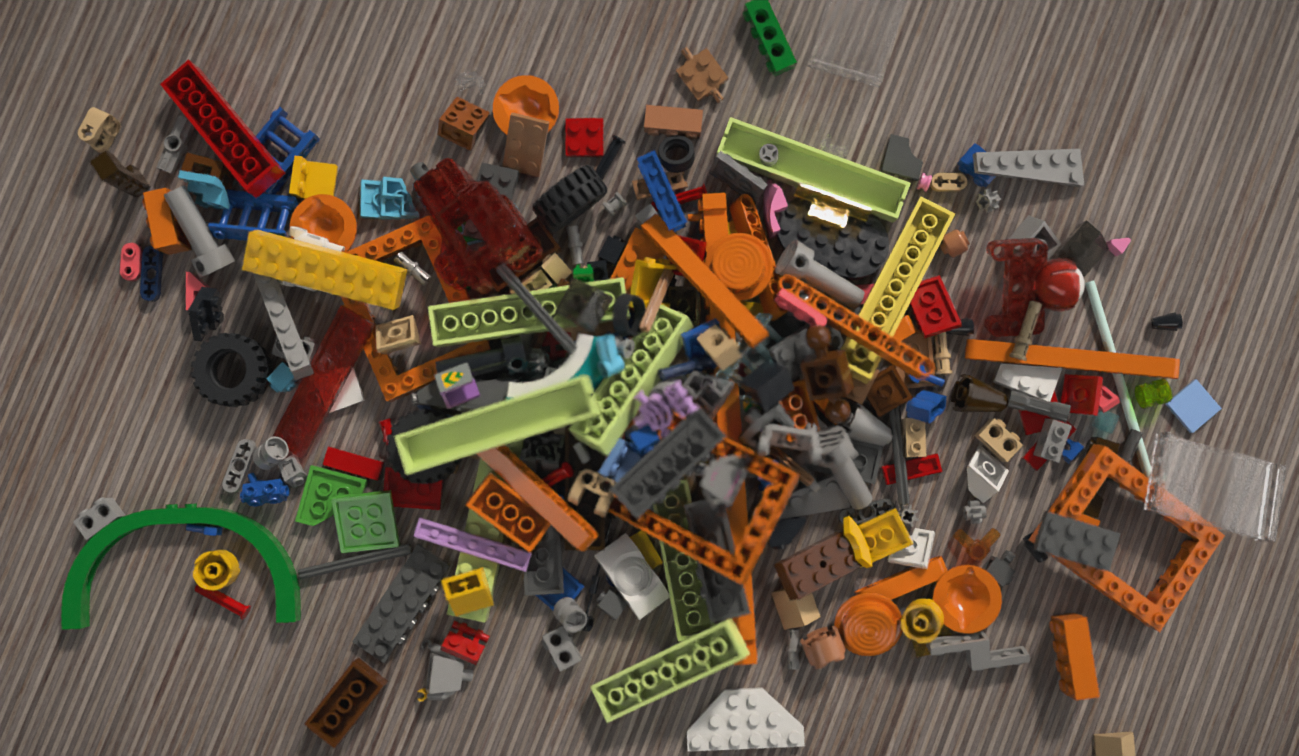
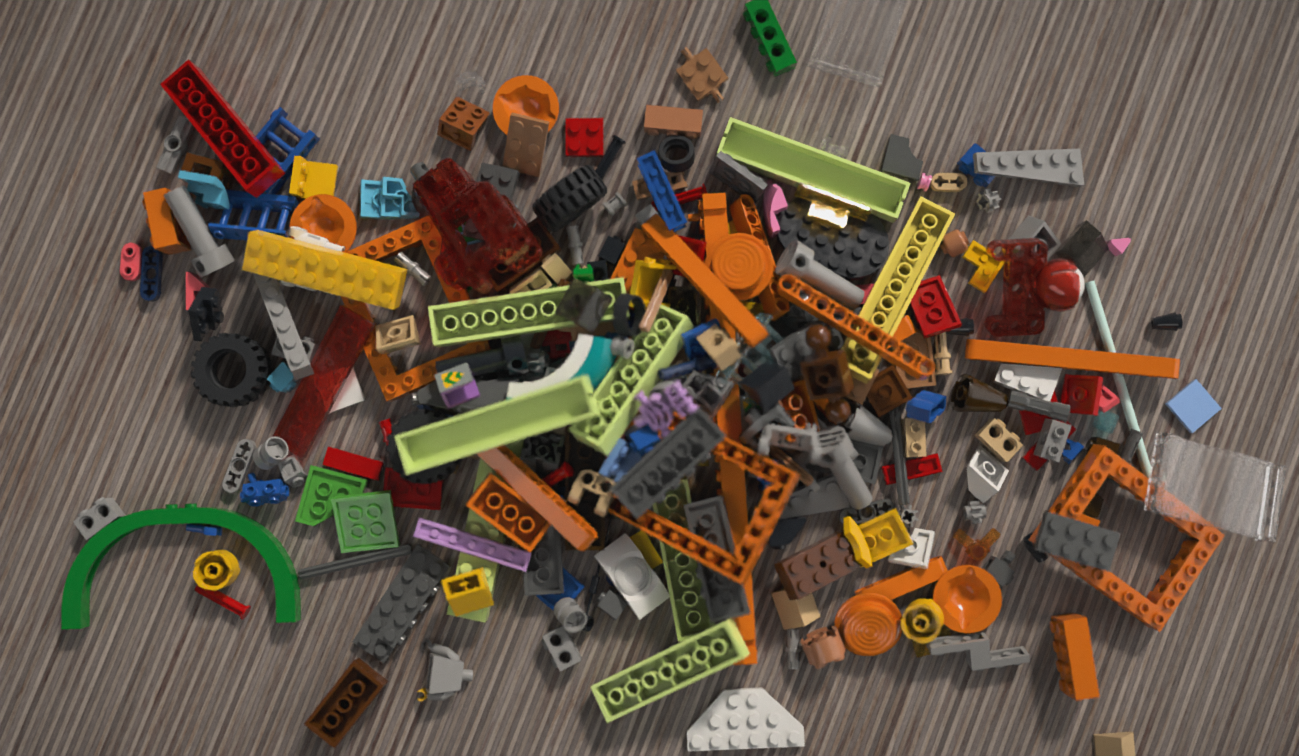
tan piece [78,107,121,153] -> none
dark brown arch [89,150,150,197] -> none
red plate [440,621,490,665] -> none
dark grey axle [496,264,577,354] -> none
light grey tile [573,442,592,463] -> none
medium azure piece [596,335,625,378] -> none
light grey torso [695,455,753,517] -> none
light grey wheel [759,144,779,166] -> none
coral plate [774,288,827,327] -> none
blue bar [907,365,945,387] -> none
dark tan pin [1009,301,1042,361] -> none
clear neon green wheel [1134,378,1172,409] -> none
none -> yellow plate [962,240,1006,293]

